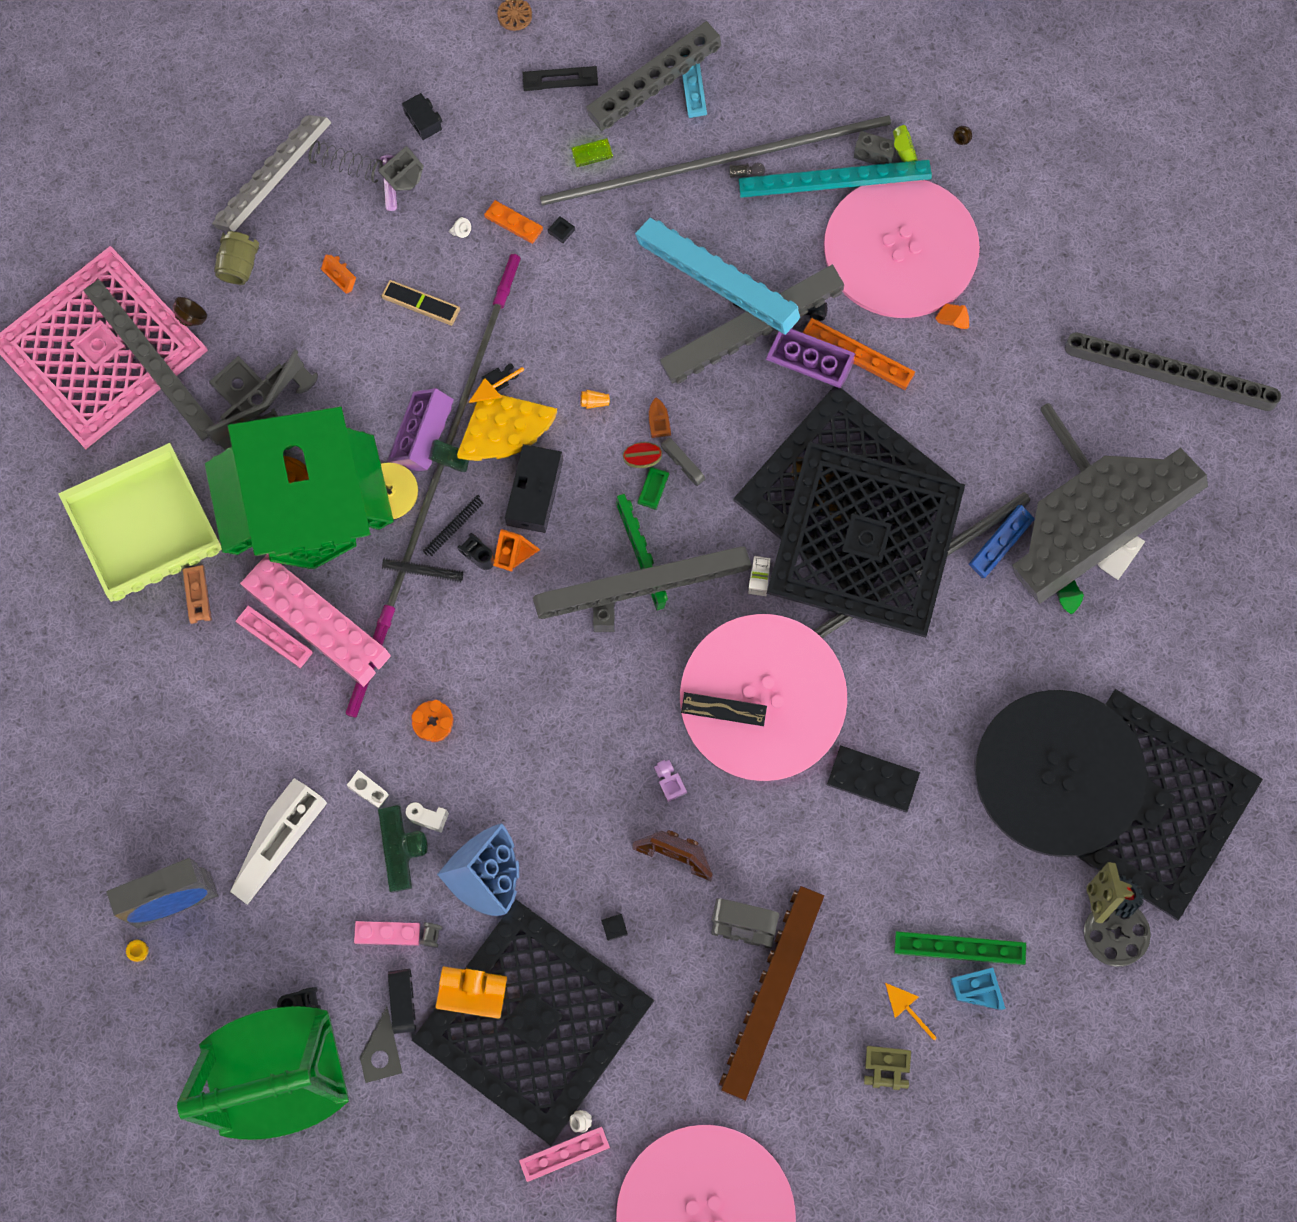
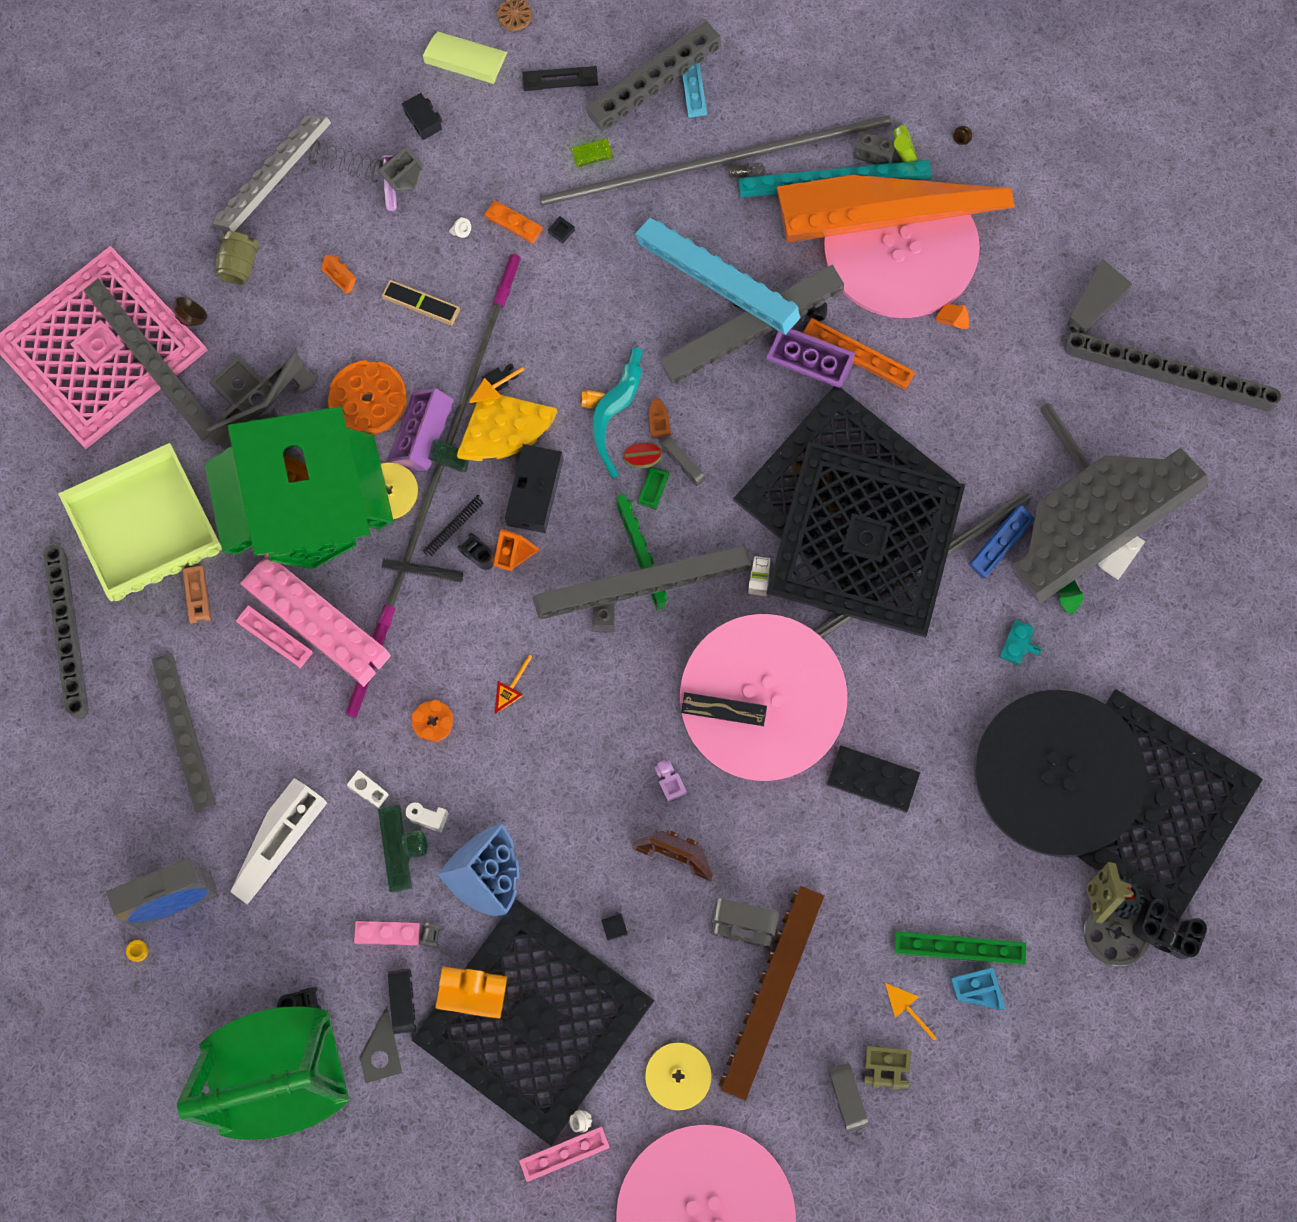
none -> dark grey beam [43,544,89,719]
none -> dark grey plate [152,653,217,813]
none -> orange plate [328,360,407,435]
none -> yellowish green slope [423,32,507,84]
none -> piece [495,655,532,714]
none -> teal animal [593,348,643,479]
none -> light yellow piece [645,1043,711,1110]
none -> orange wedge [777,175,1015,243]
none -> dark grey beam [828,1063,869,1133]
none -> teal plate [1000,620,1042,666]
none -> dark grey slope [1067,259,1132,334]
none -> black beam [1134,899,1207,959]

